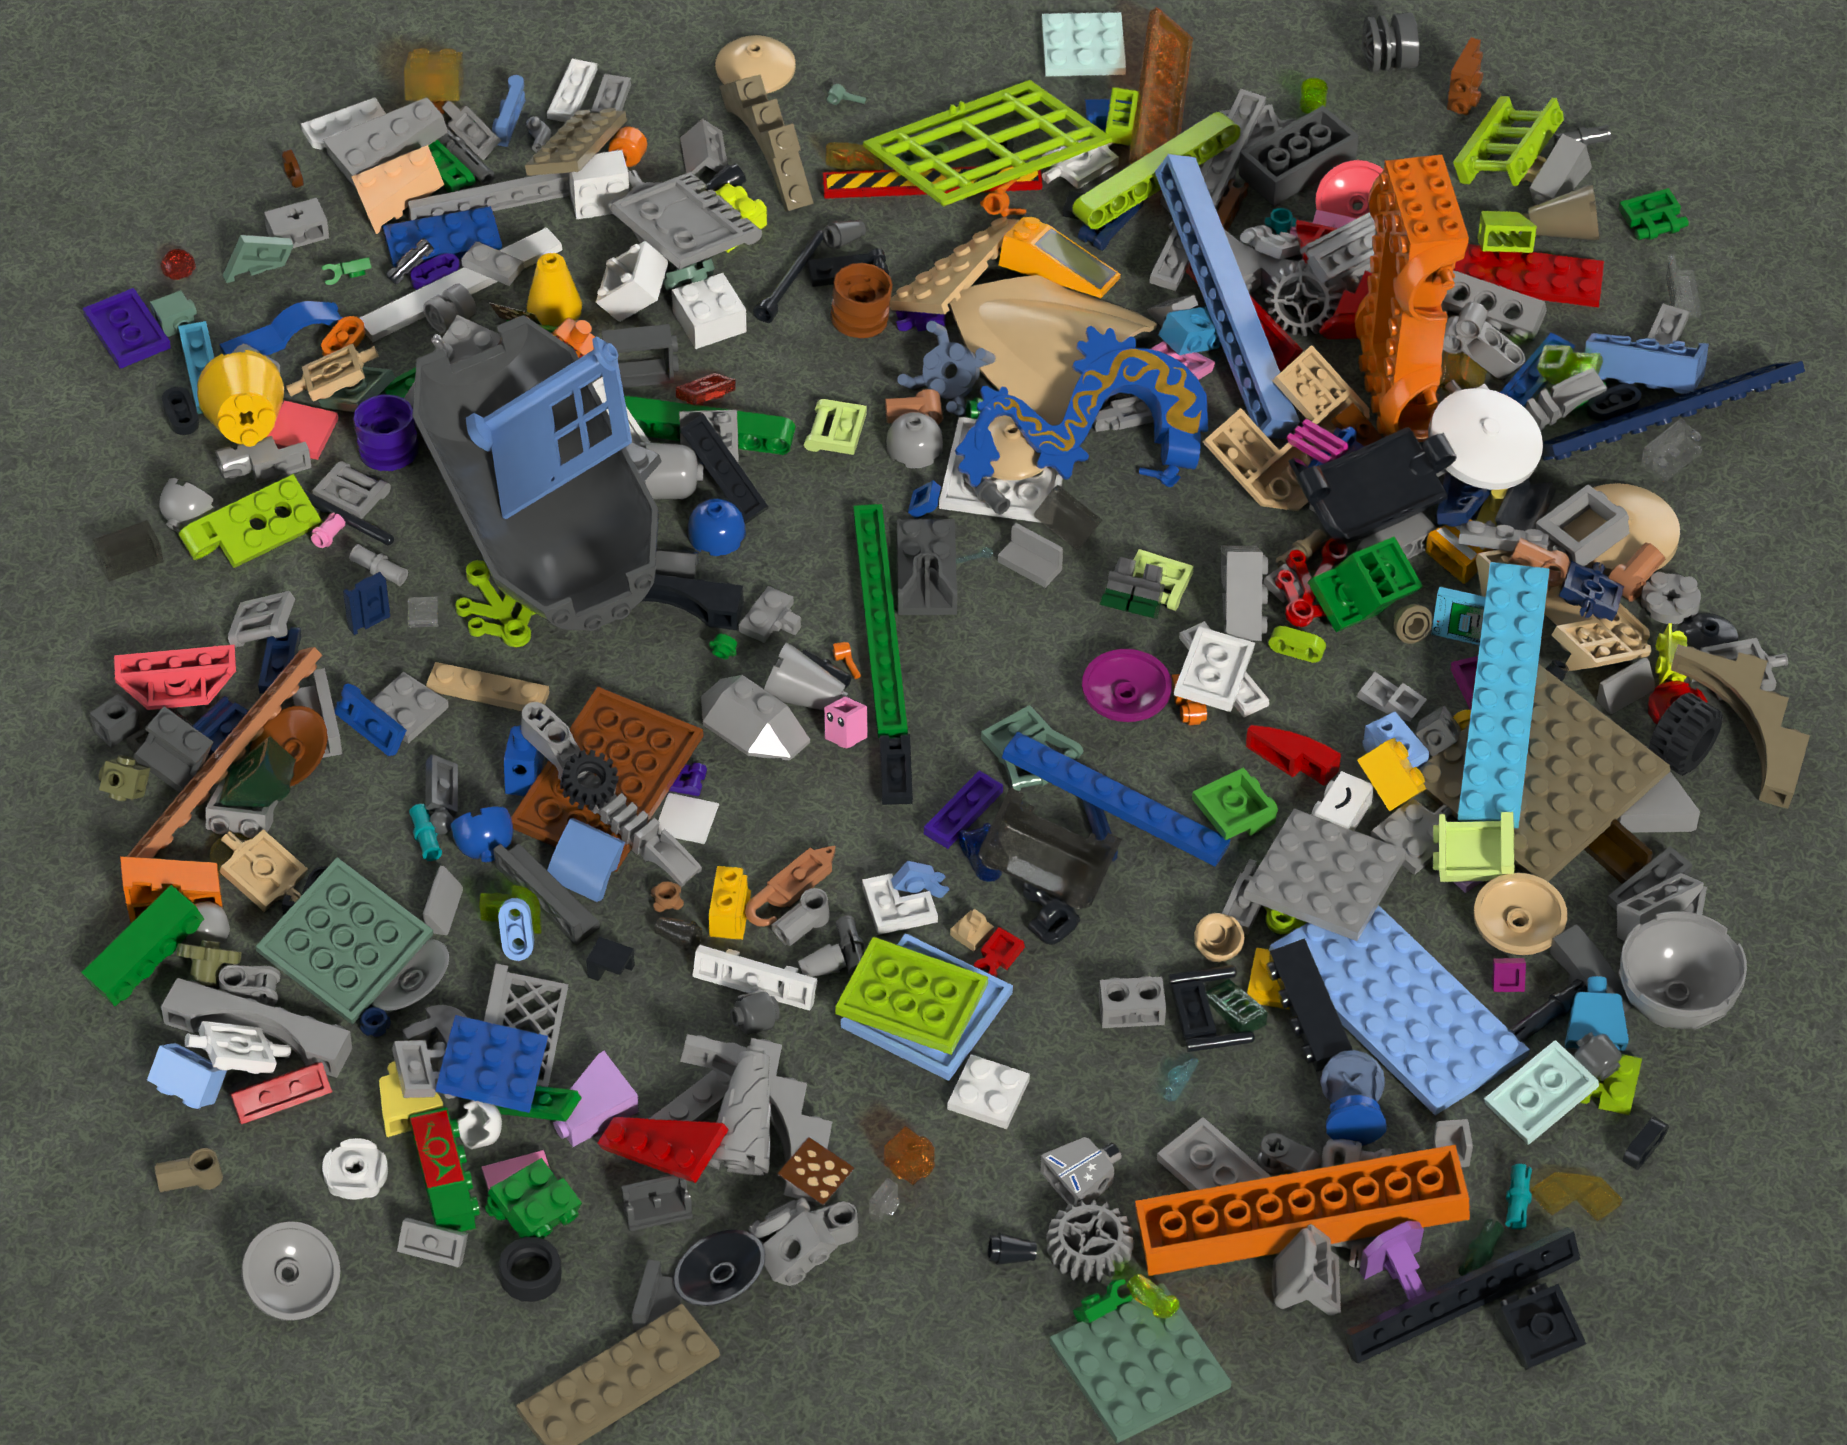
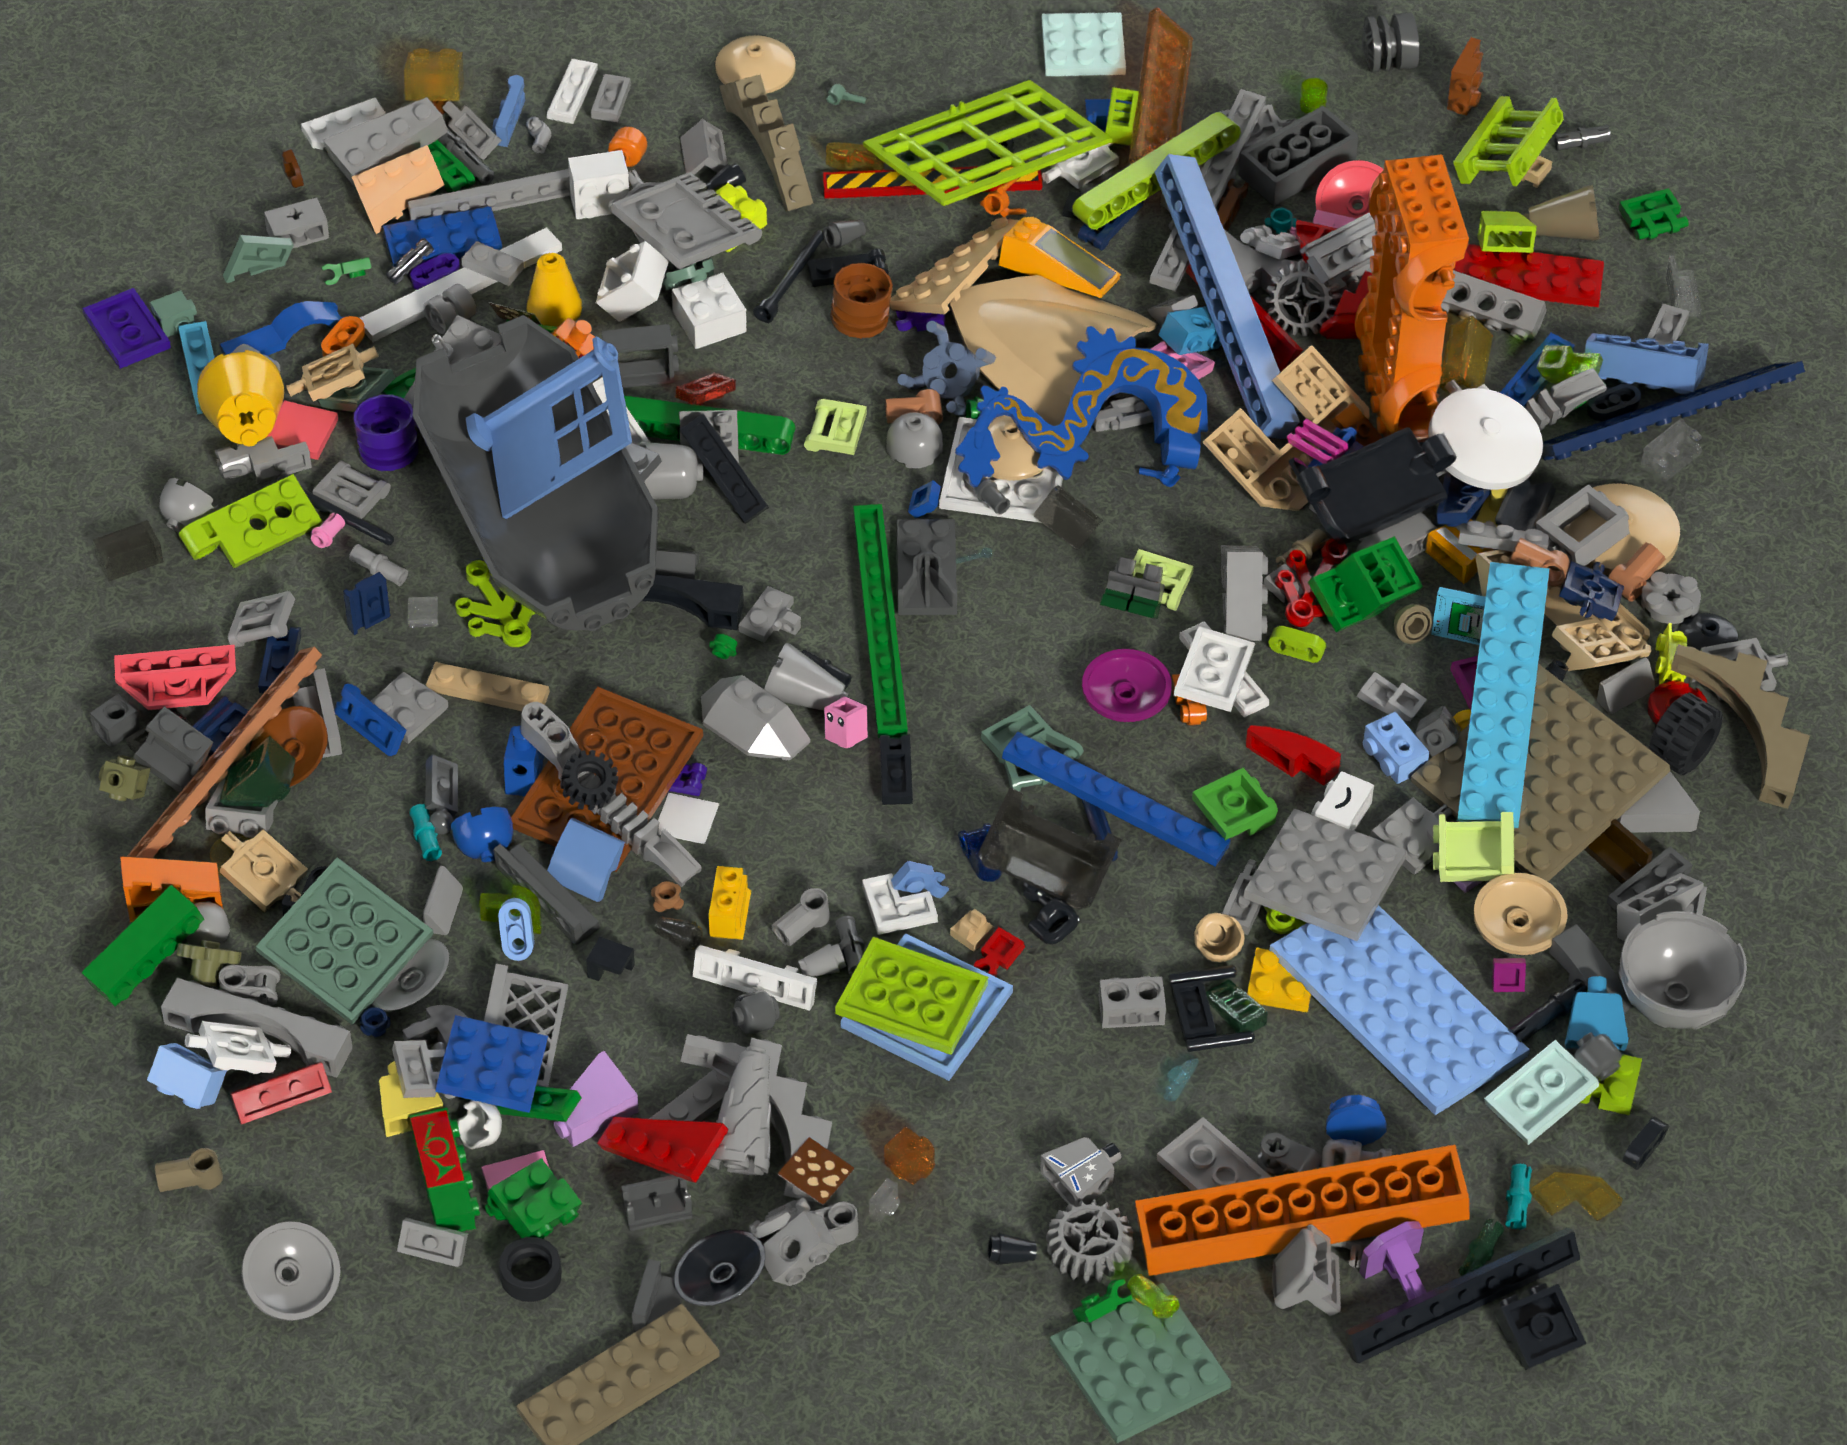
clear red plate [160,249,196,280] -> none
black plate [162,387,199,435] -> none
white plate [322,1138,388,1199] -> none
dark tan plate [525,108,627,176] -> none
blue cylinder [687,498,746,556] -> none
nougat plate [745,846,835,927] -> none
orange hand [833,642,861,679] -> none
dark purple plate [924,770,1003,849] -> none
white plate [948,1055,1030,1129] -> none
light grey panel [998,523,1063,588] -> none
black brick [1266,938,1352,1072] -> none
sand blue tile [1321,1050,1385,1103] -> none
yellow brick [1357,738,1427,811] -> none
light grey panel [1433,1119,1473,1167] -> none
light grey piece [1443,302,1525,379] -> none
light grey slope [1529,134,1592,204] -> none

